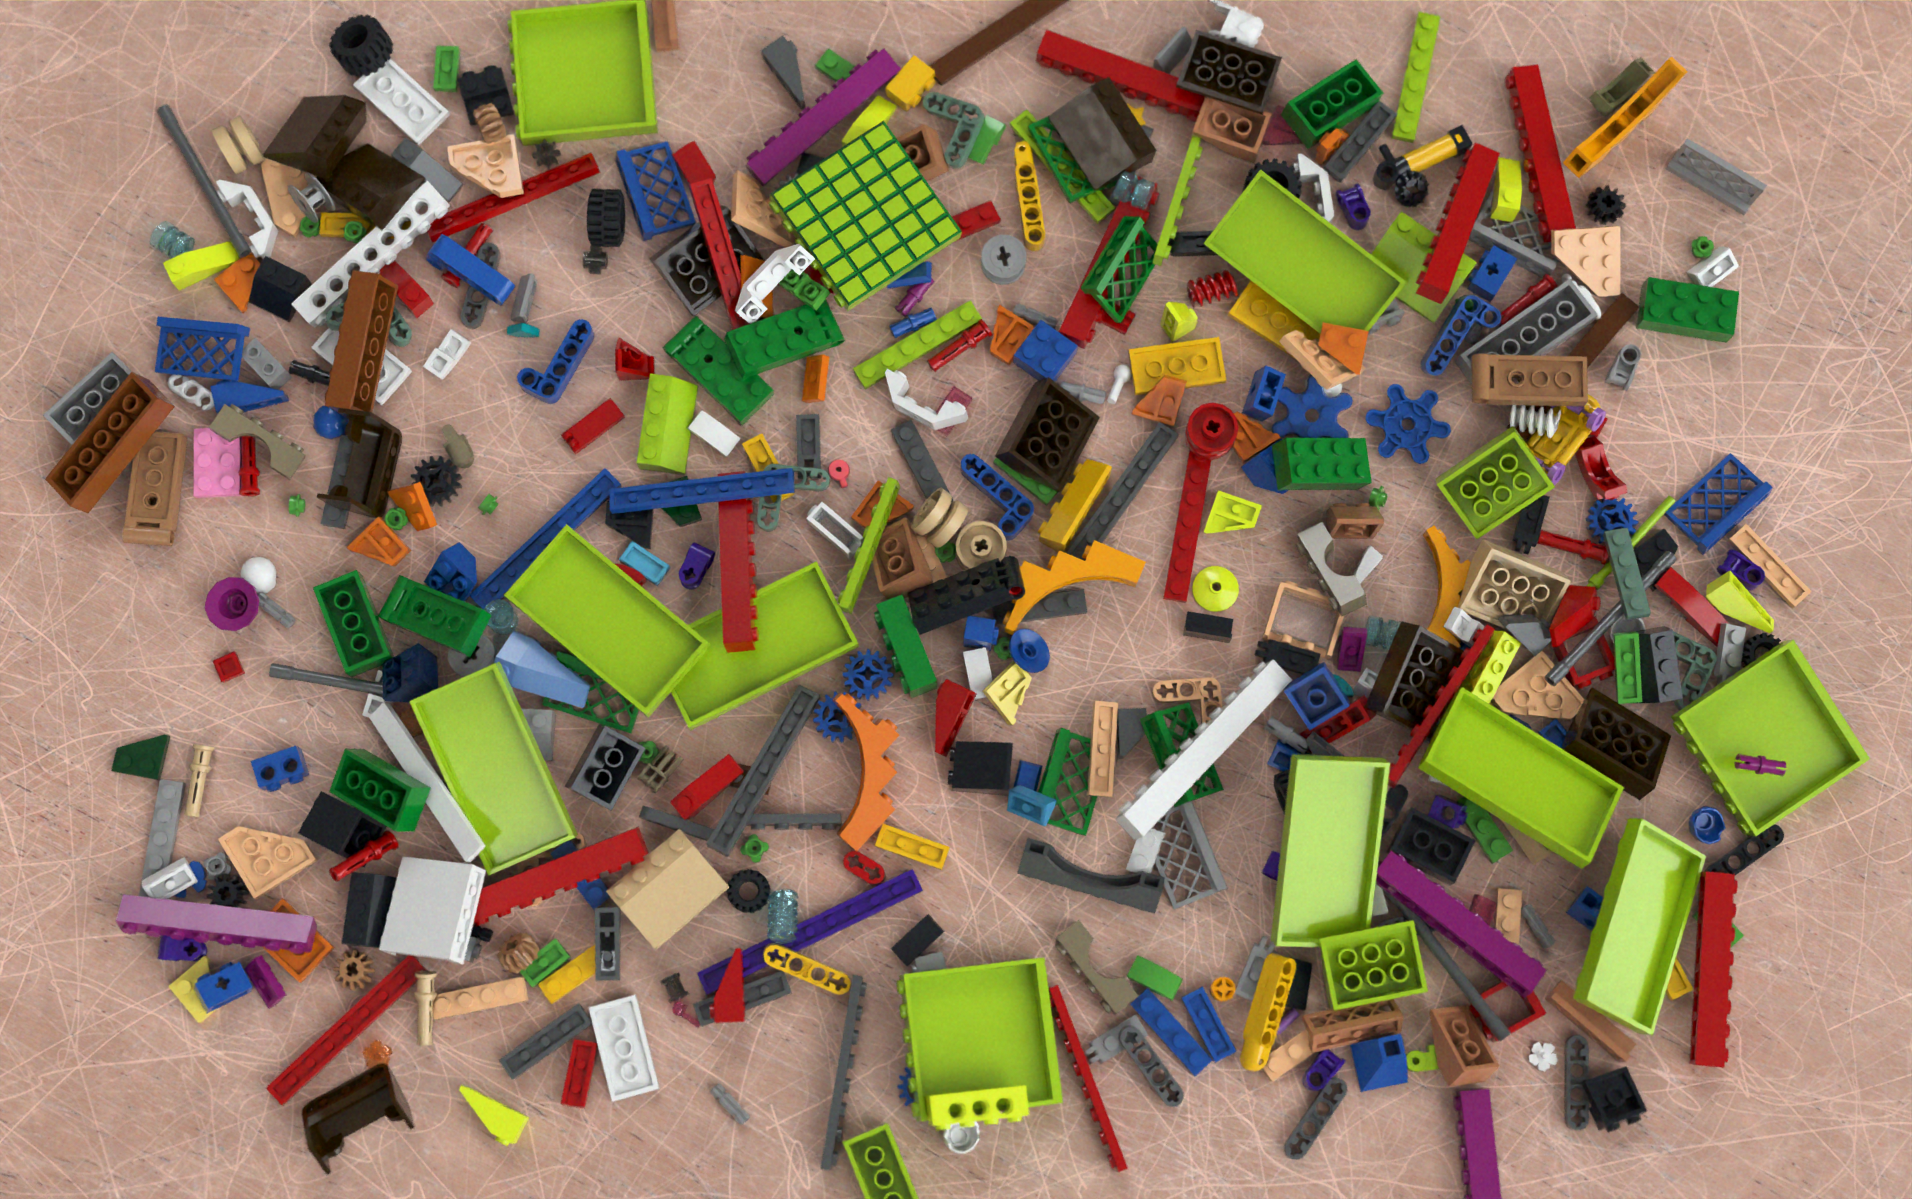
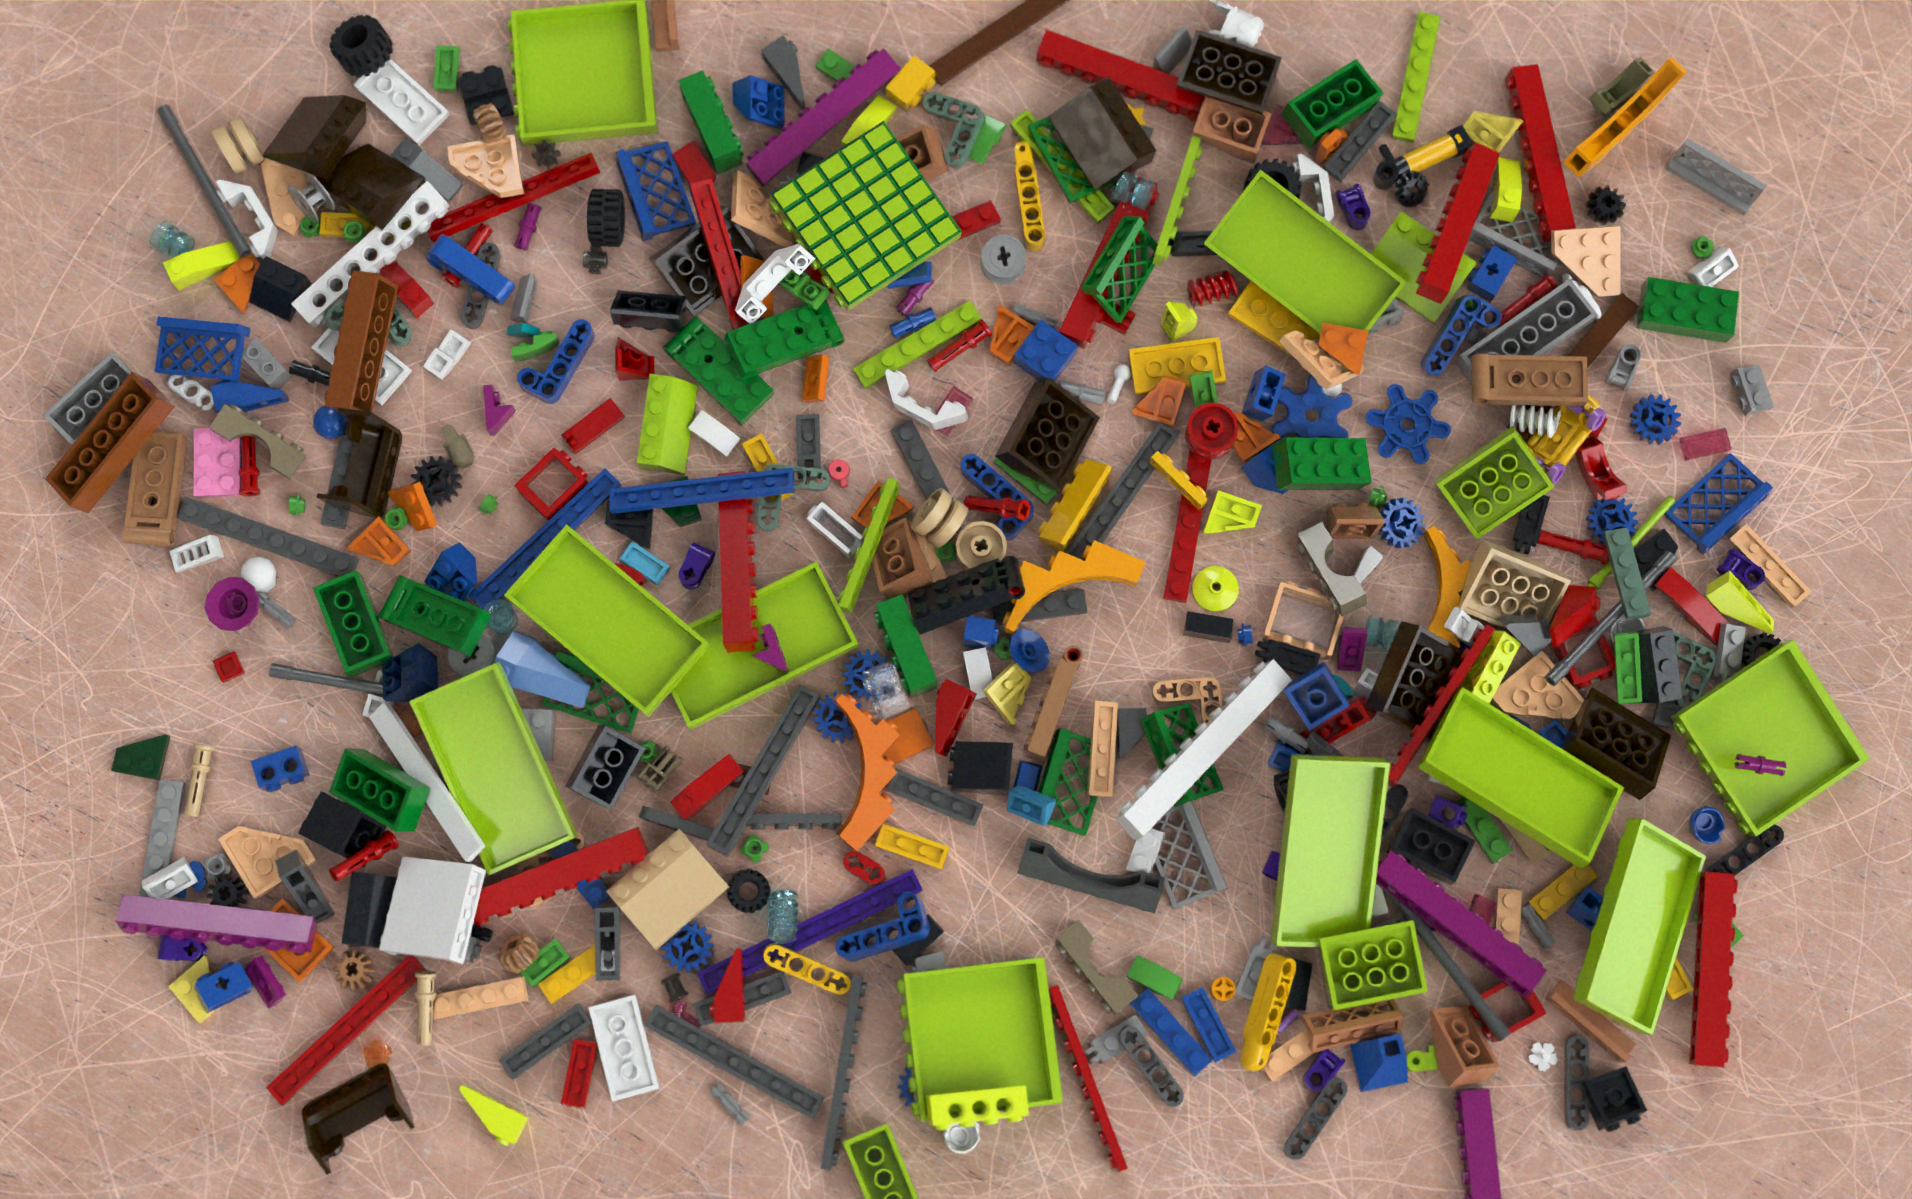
none -> white slope [169,535,224,573]
none -> dark grey plate [177,496,359,577]
none -> dark grey slope [275,849,335,924]
none -> magenta slope [483,385,516,436]
none -> bright green slope [511,331,559,362]
none -> magenta pin [514,203,542,251]
none -> red window [514,447,588,521]
none -> black slope [610,290,686,332]
none -> dark grey plate [644,1005,824,1119]
none -> blue gear [662,921,714,973]
none -> green brick [678,70,744,175]
none -> blue slope [733,75,785,130]
none -> magenta slope [752,623,789,672]
none -> blue beam [836,892,930,962]
none -> clear brick [862,661,910,718]
none -> orange piece [881,708,934,764]
none -> dark grey plate [887,769,984,827]
none -> red pin [964,495,1030,521]
none -> medium nougat hinge [1023,645,1083,763]
none -> yellow plate [1149,451,1207,510]
none -> bright green plate [1189,370,1218,409]
none -> blue plate [1237,623,1253,646]
none -> blue gear [1379,498,1426,548]
none -> light yellow wing [1463,111,1523,153]
none -> yellow plate [1527,864,1598,921]
none -> blue gear [1629,394,1681,445]
none -> dark grey plate [1652,702,1682,730]
none -> clear pink tile [1679,428,1732,461]
none -> light grey bracket [1730,364,1774,416]

